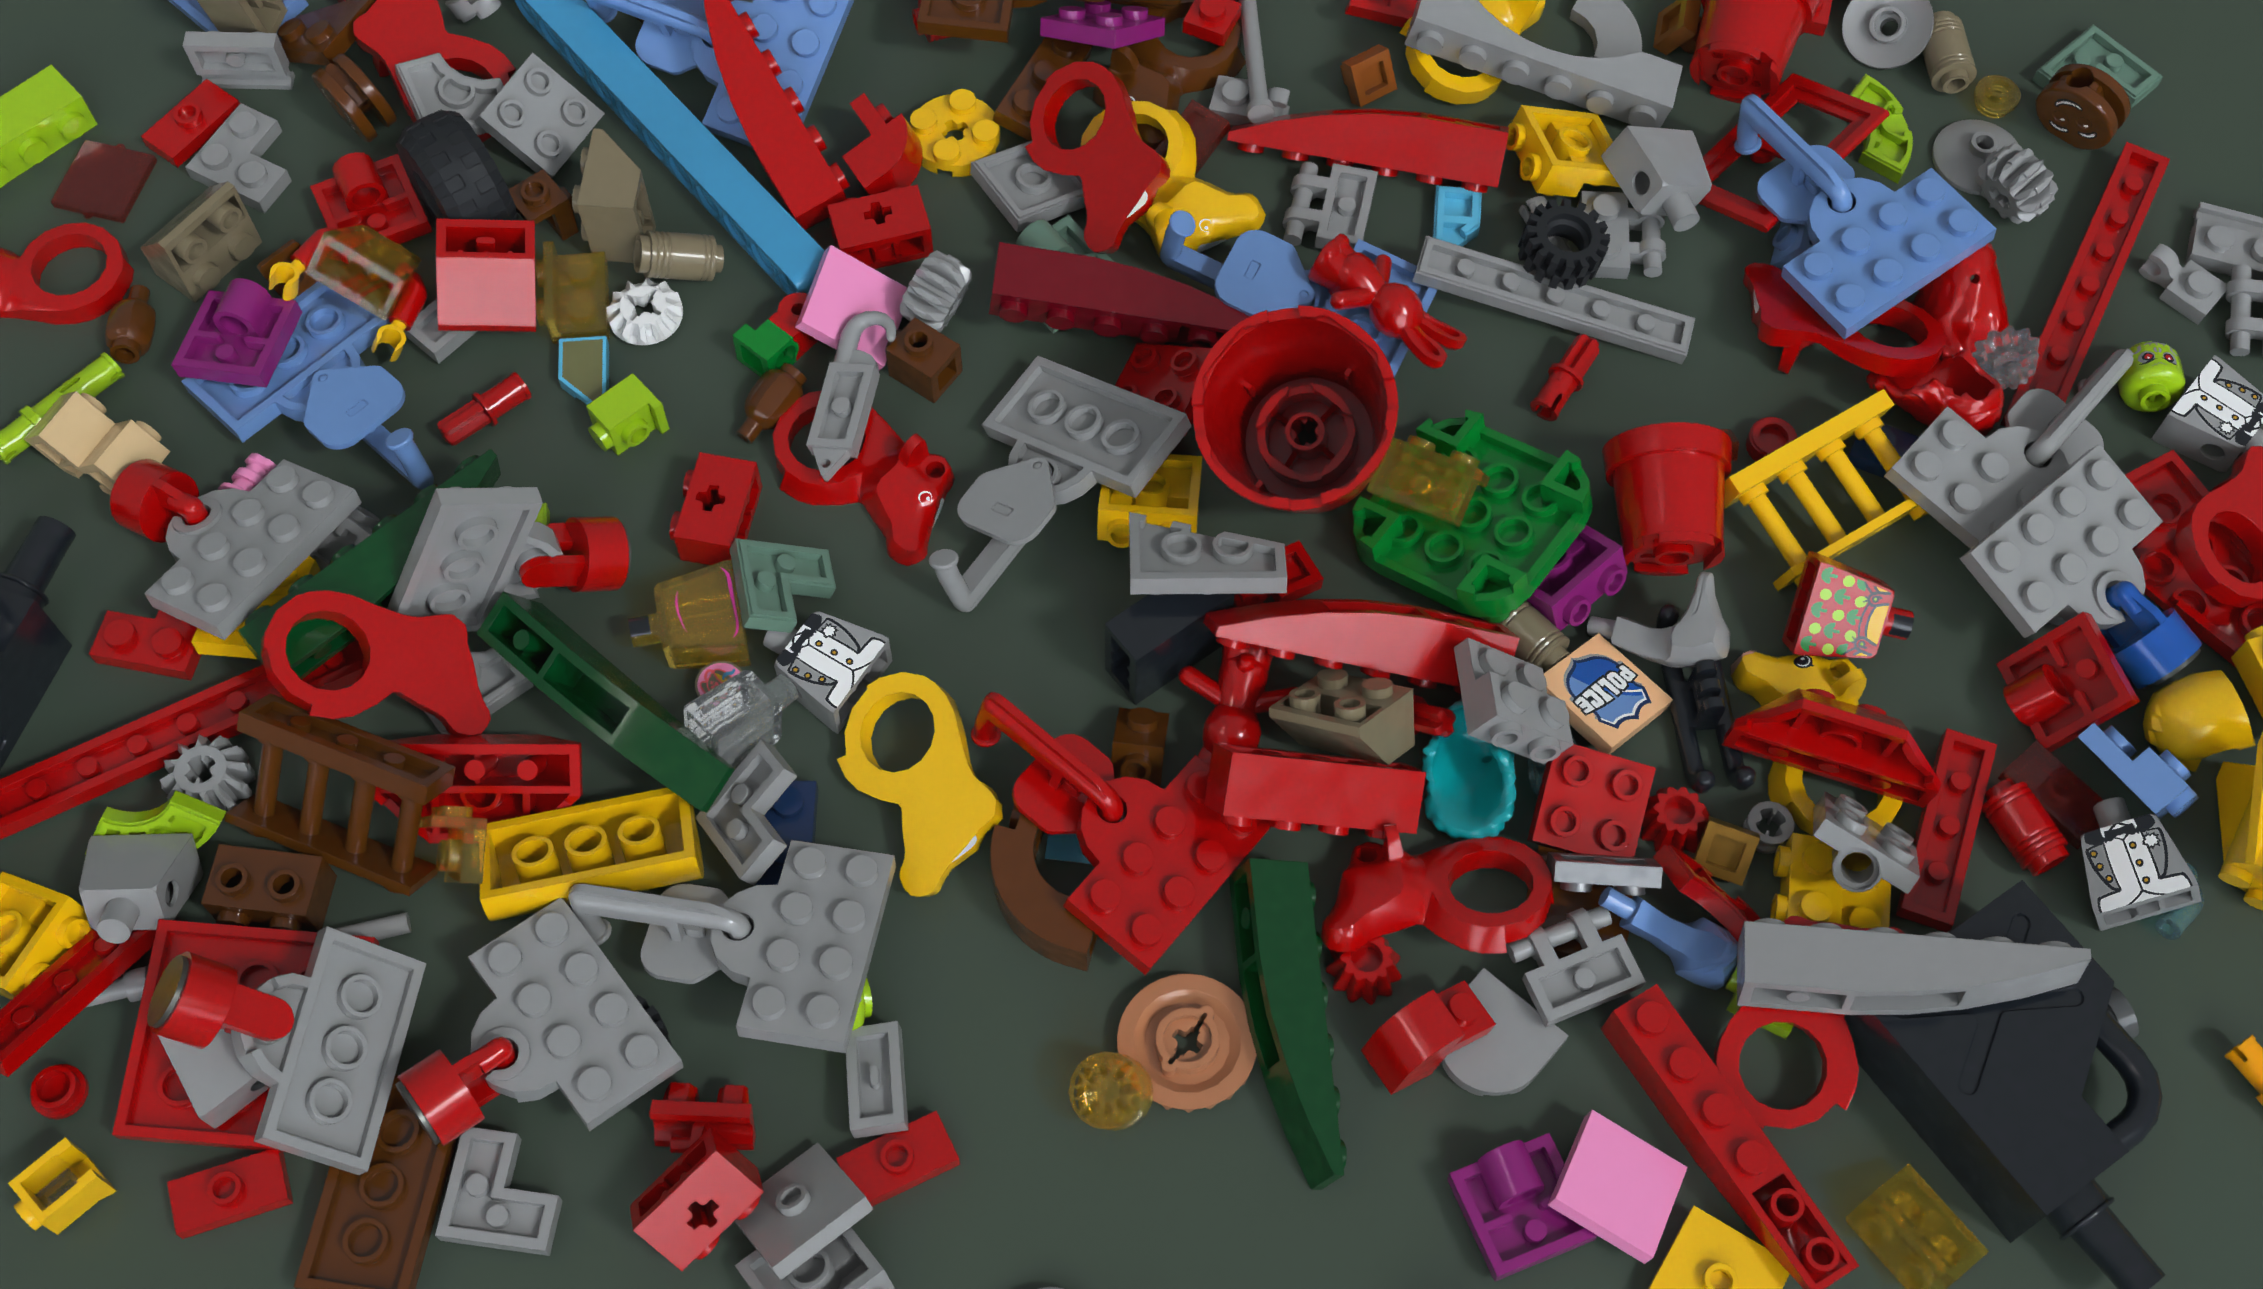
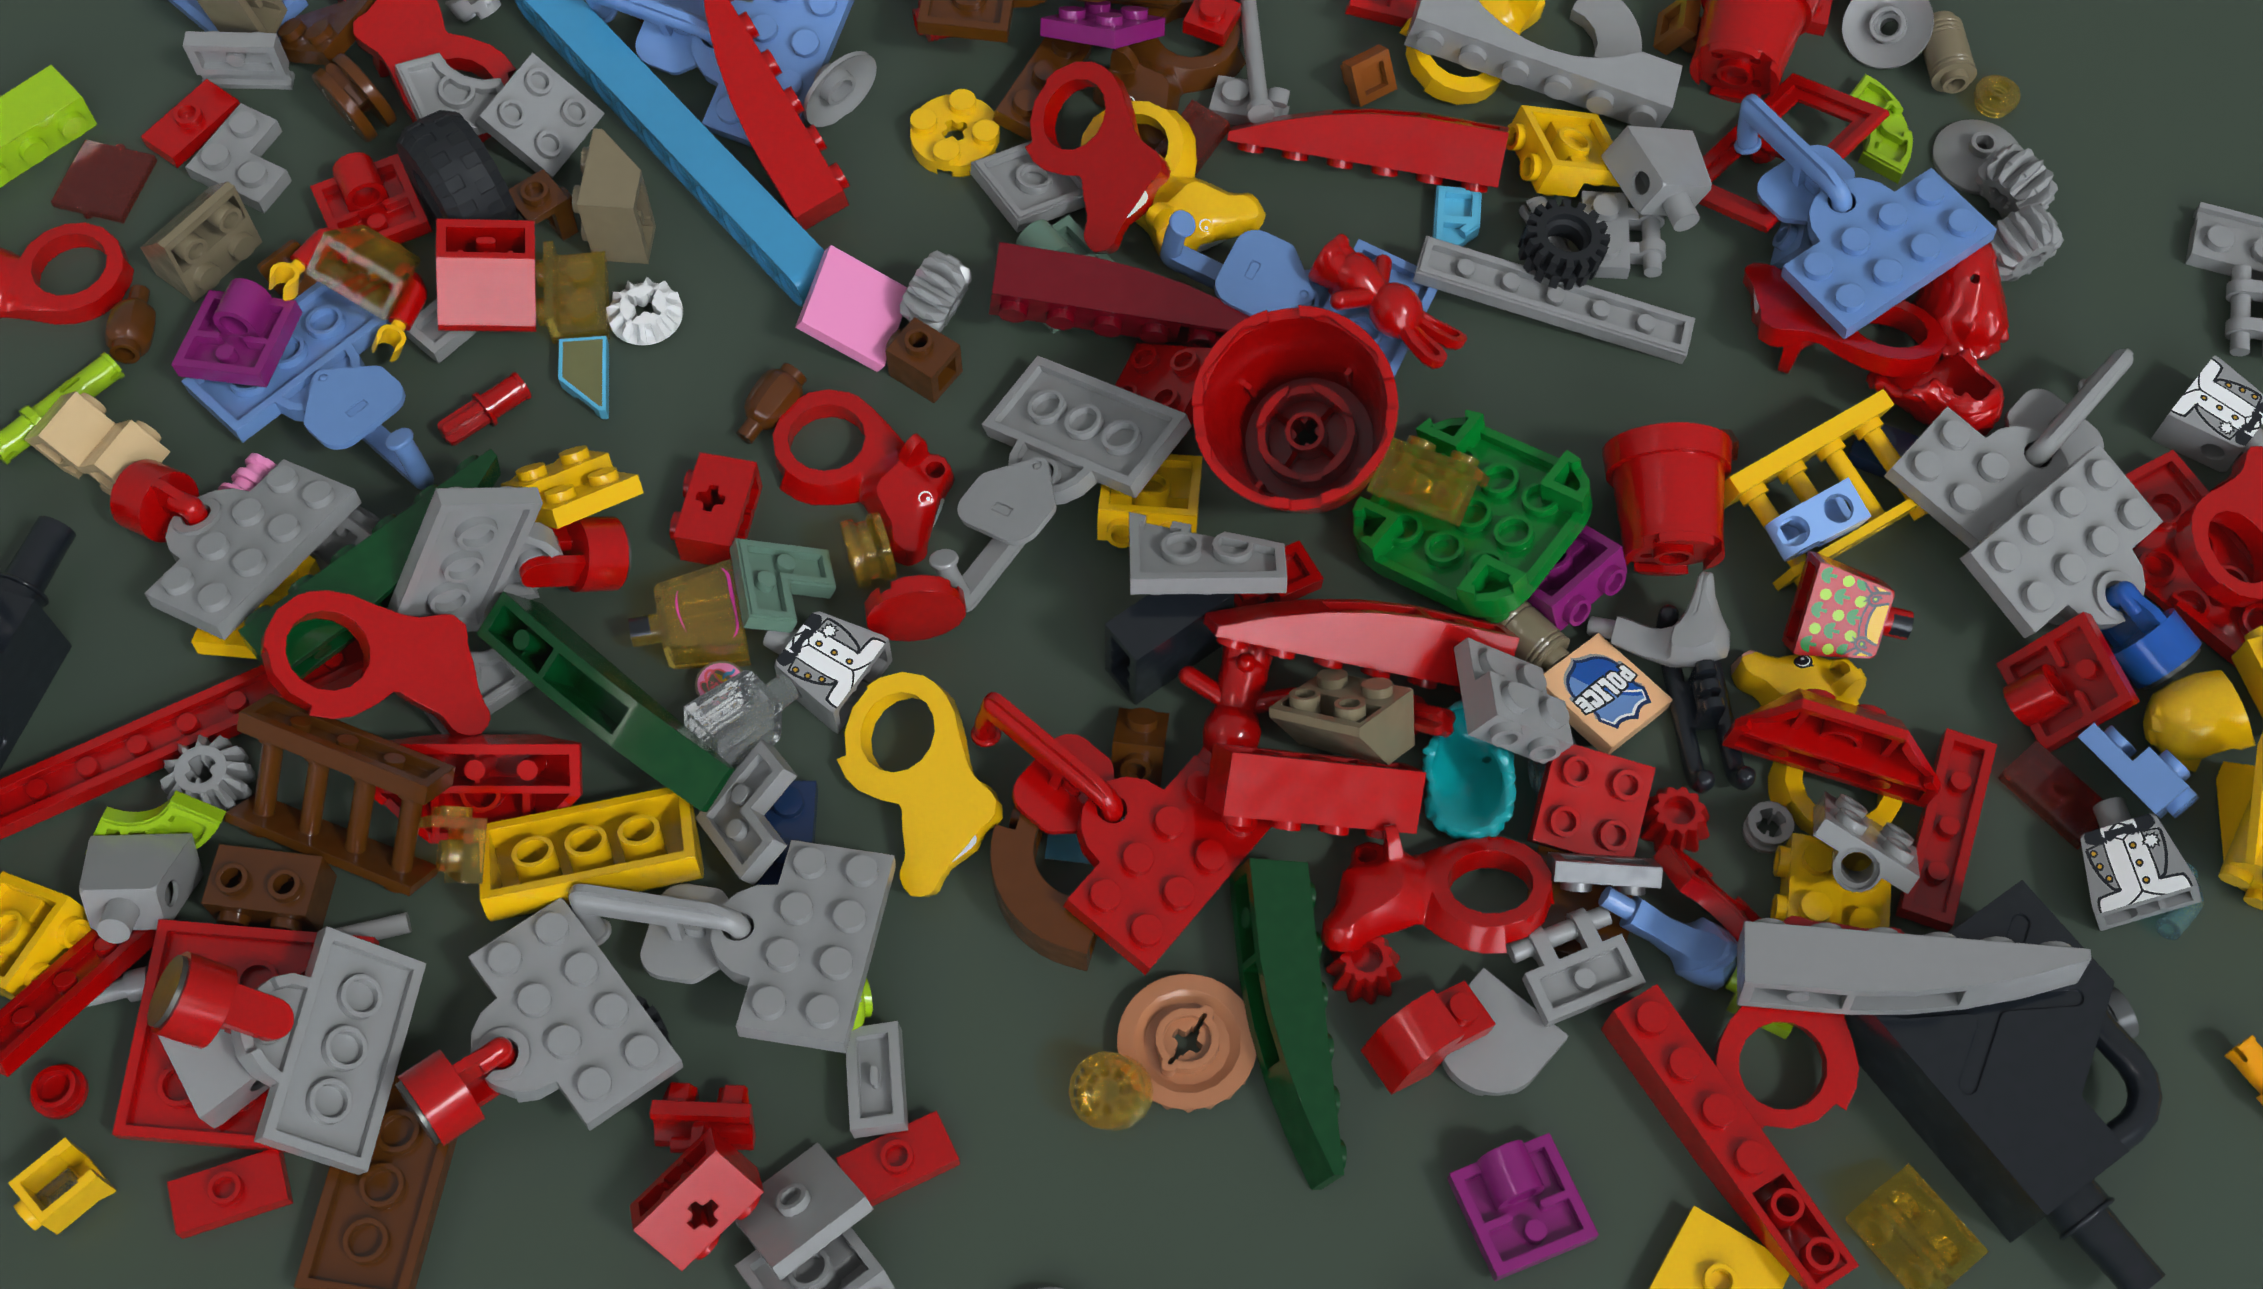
red plate [89,610,202,681] -> none
light grey plate [435,1127,563,1256] -> none
lime brick [586,373,670,455] -> none
dark tan head [633,230,724,282] -> none
green leg [732,292,818,377] -> none
light grey plate [806,311,897,482] -> none
red brick [827,184,934,269] -> none
red brick [842,93,923,195] -> none
light grey plate [1282,162,1378,249] -> none
red axle [1530,334,1599,421] -> none
bright pink tile [1548,1110,1688,1264] -> none
pearl gold plate [1693,816,1760,886] -> none
red tile [1746,417,1798,461] -> none
clear piece [1972,325,2040,390] -> none
red head [1981,778,2070,877] -> none
red plate [2000,142,2170,427] -> none
sand green tile [2032,24,2163,108] -> none
reddish brown head [2035,64,2131,150] -> none
lime head [2117,341,2186,412] -> none
light grey plate [2139,243,2227,325] -> none
none -> yellow plate [501,445,644,529]
none -> light grey dish [803,51,877,127]
none -> clear yellow wheel [840,512,897,589]
none -> red tile [864,575,966,642]
none -> light blue leg [1764,477,1871,562]
none -> light grey gear [1989,205,2064,281]

